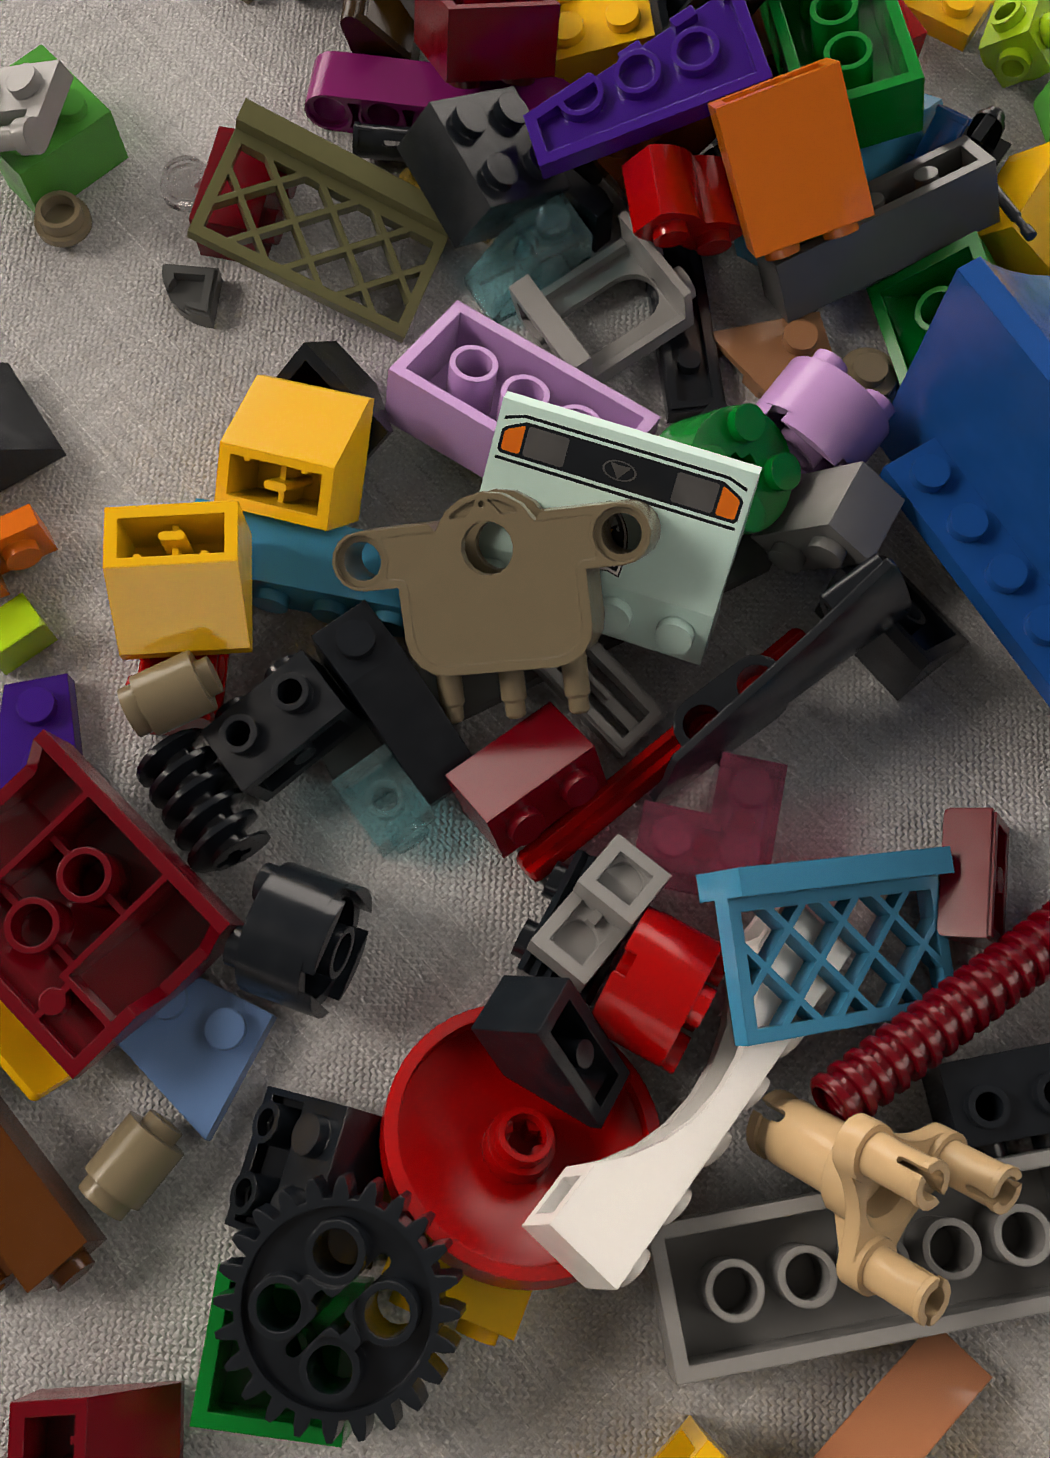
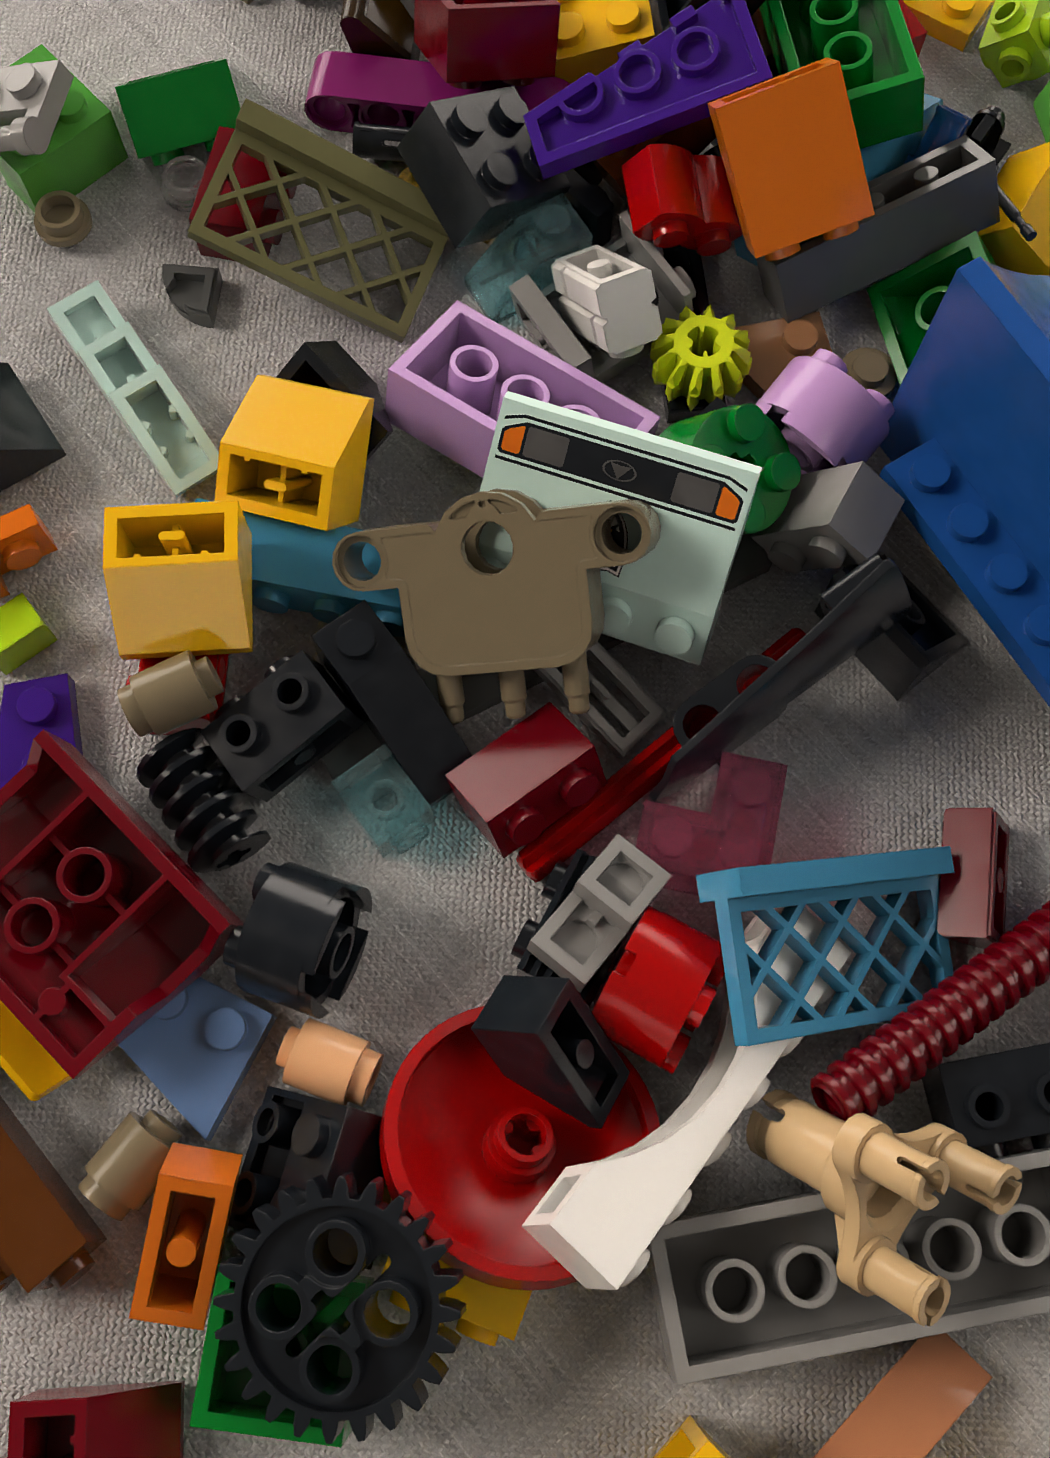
none -> light aqua slope [47,280,219,498]
none -> green slope [115,58,241,166]
none -> orange brick [129,1142,243,1331]
none -> light nougat brick [276,1018,384,1107]
none -> white brick [550,244,663,358]
none -> neon yellow gear [650,304,752,411]

